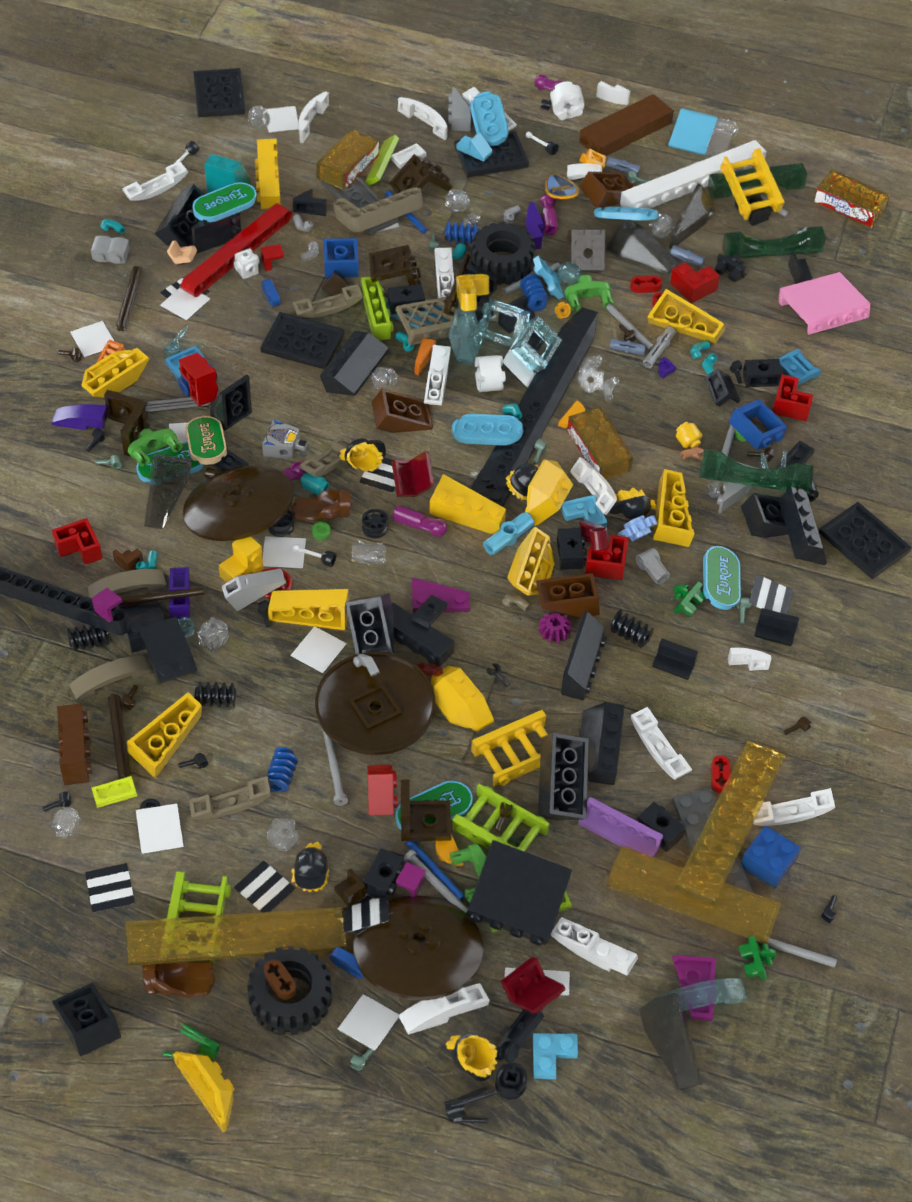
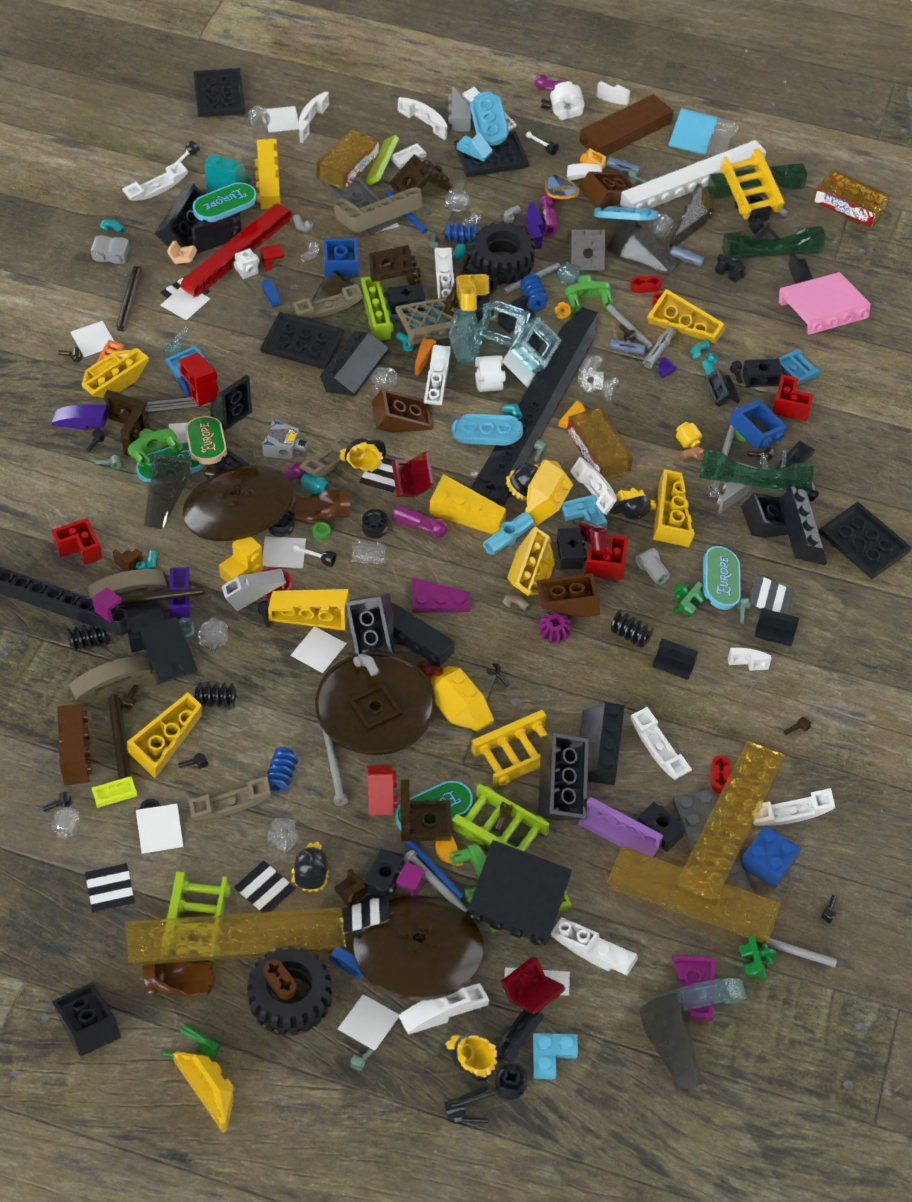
black slope [293,189,327,216] -> none
black plate [412,595,448,628] -> none
medium azure plate [533,256,564,300] -> none
black slope [561,611,607,701] -> none
light blue gear [618,515,657,542] -> none
red brick [670,262,720,303] -> none
none -> black panel [748,215,780,241]

